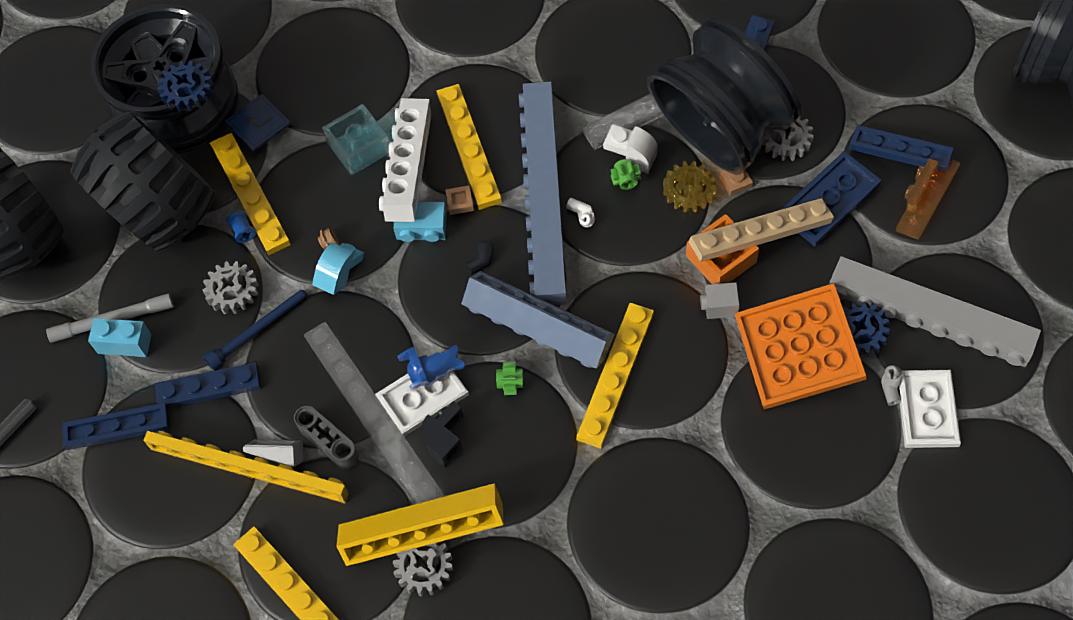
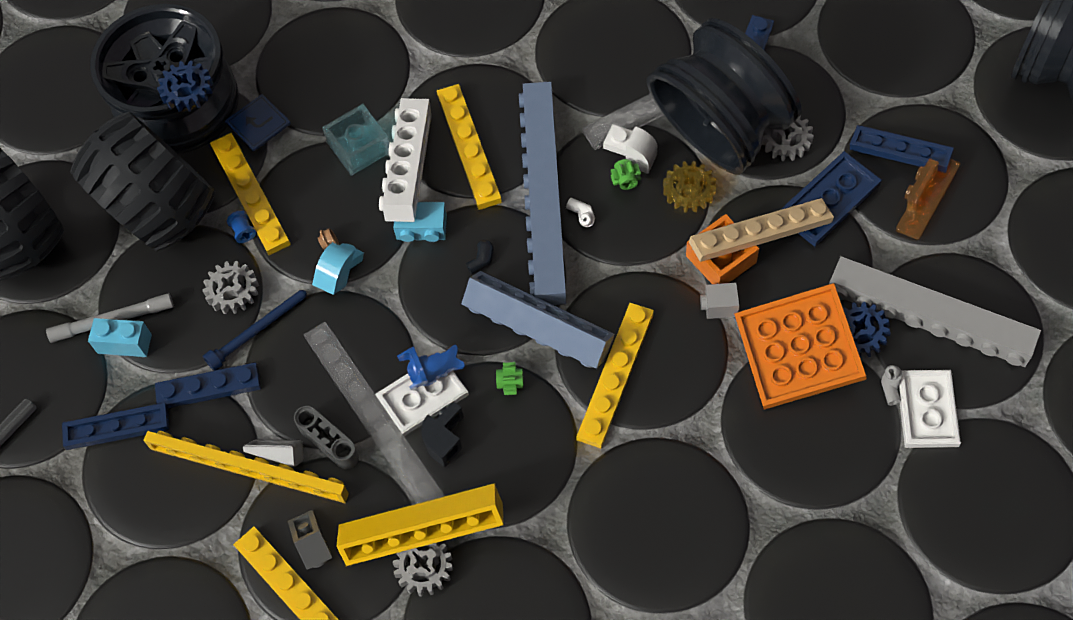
medium nougat plate [445,185,474,215] -> none
medium nougat plate [719,170,753,196] -> none
none -> dark grey slope [288,510,332,570]

